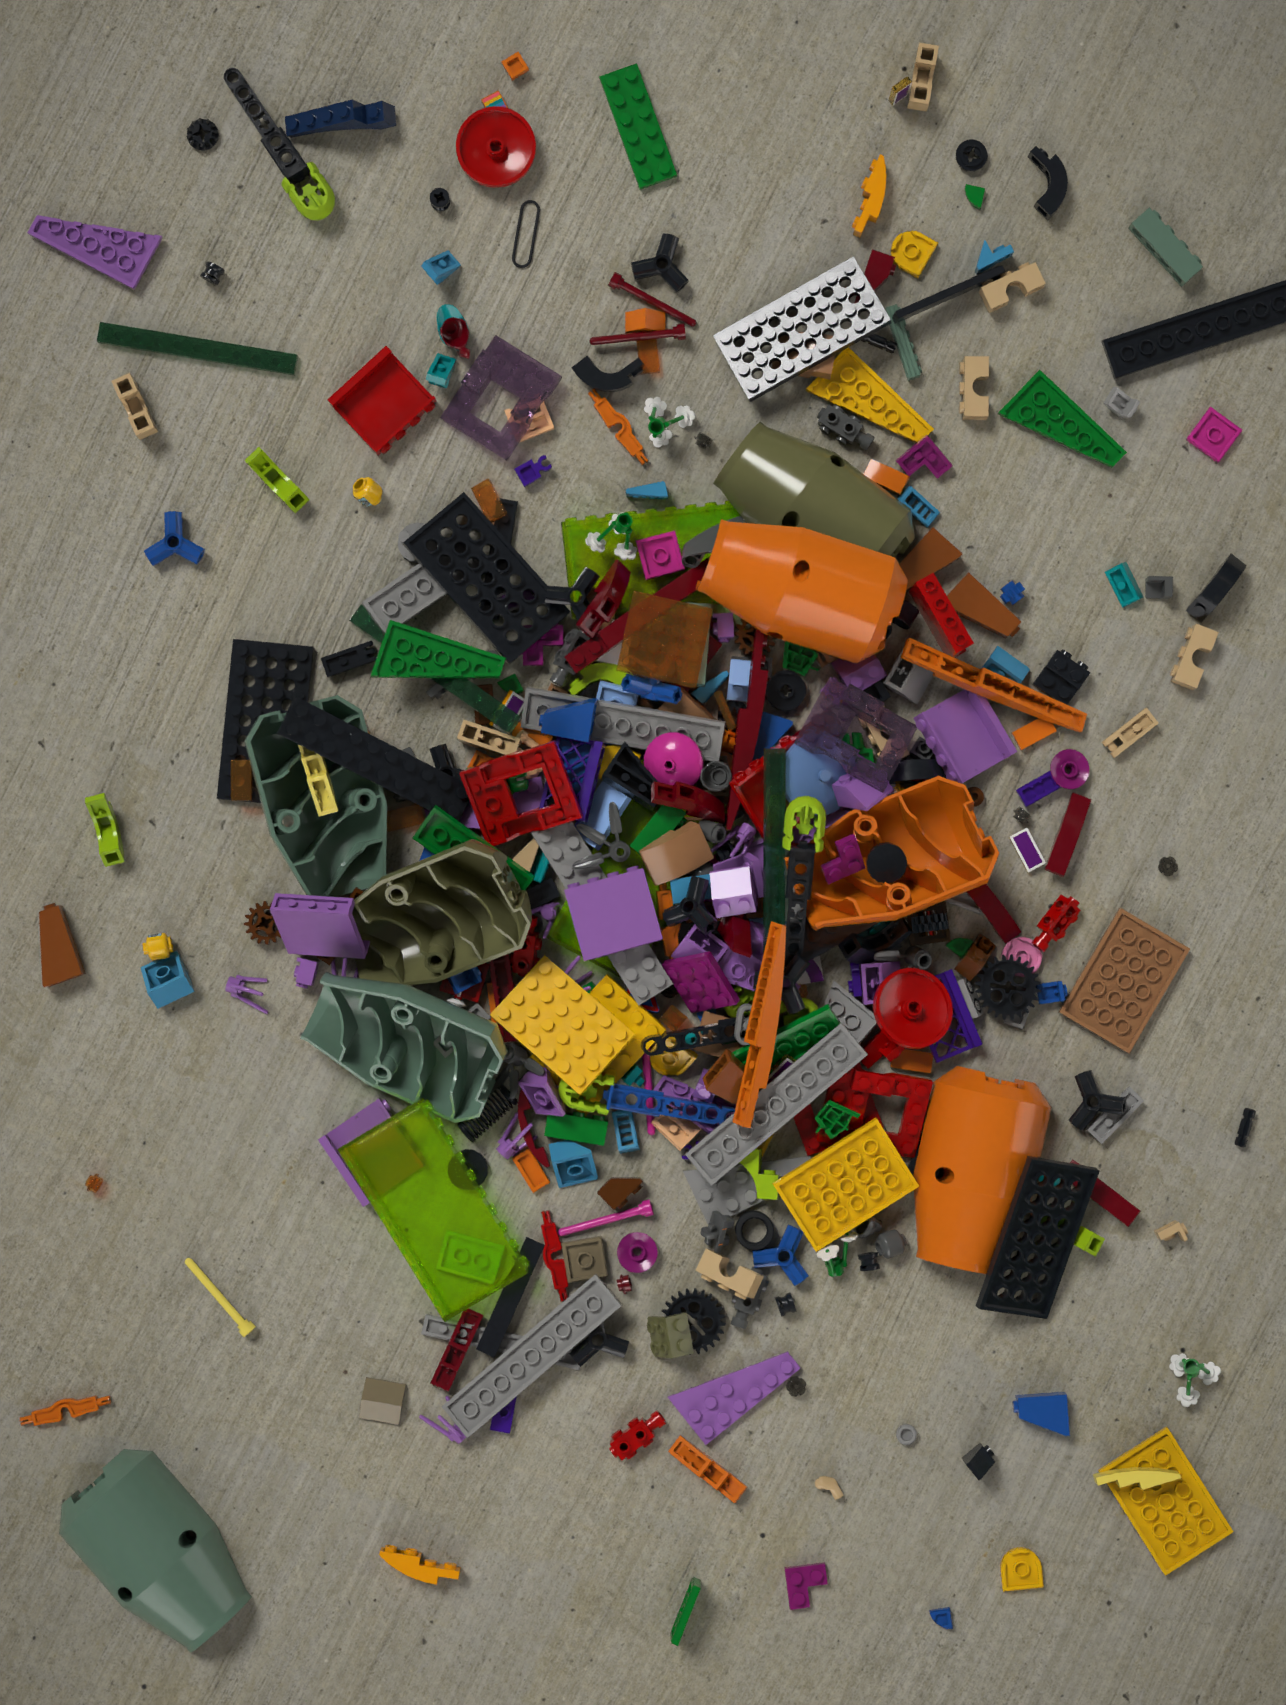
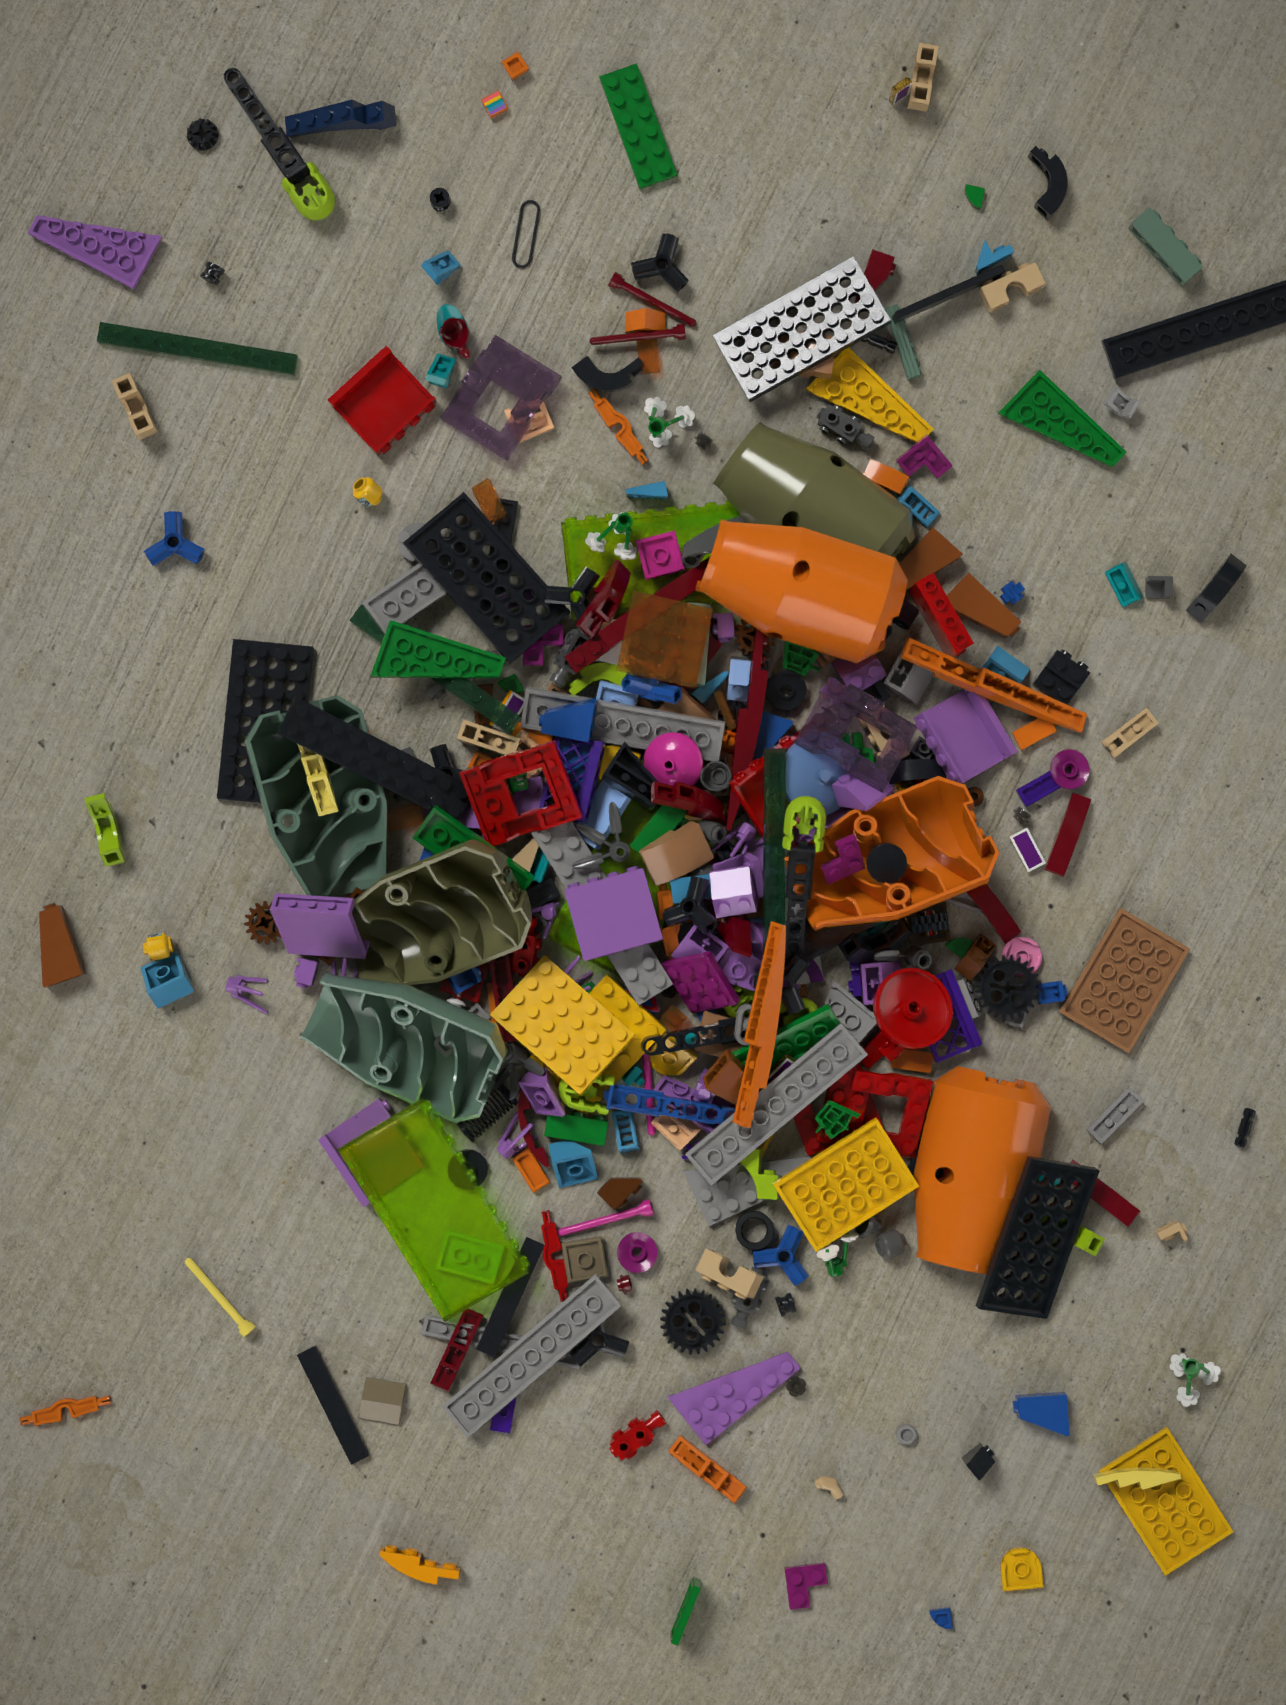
sand green cylinder [59,1449,252,1653] -> none
clear orange plate [85,1174,103,1193] -> none
clear orange tile [231,760,252,801] -> none
lime arch [244,447,310,513] -> none
black hinge [321,641,377,678] -> none
medium lavender plant [419,1396,466,1444] -> none
red dish [456,106,536,188] -> none
dark purple plate [514,455,552,487] -> none
olive bracket [647,1312,694,1359] -> none
dark grey hips [700,1211,734,1253] -> none
light orange slope [852,154,886,238] -> none
black wheel [858,1252,880,1271] -> none
yellow tile [891,231,938,279] -> none
black gear [955,139,988,172] -> none
tan arch [959,356,989,420] -> none
red brick [1031,895,1081,952] -> none
black piece [1069,1070,1126,1131] -> none
clear smoke plate [1158,856,1178,876] -> none
tan arch [1170,624,1219,690] -> none
dark pink tile [1186,406,1242,463] -> none
none -> black tile [297,1345,370,1465]

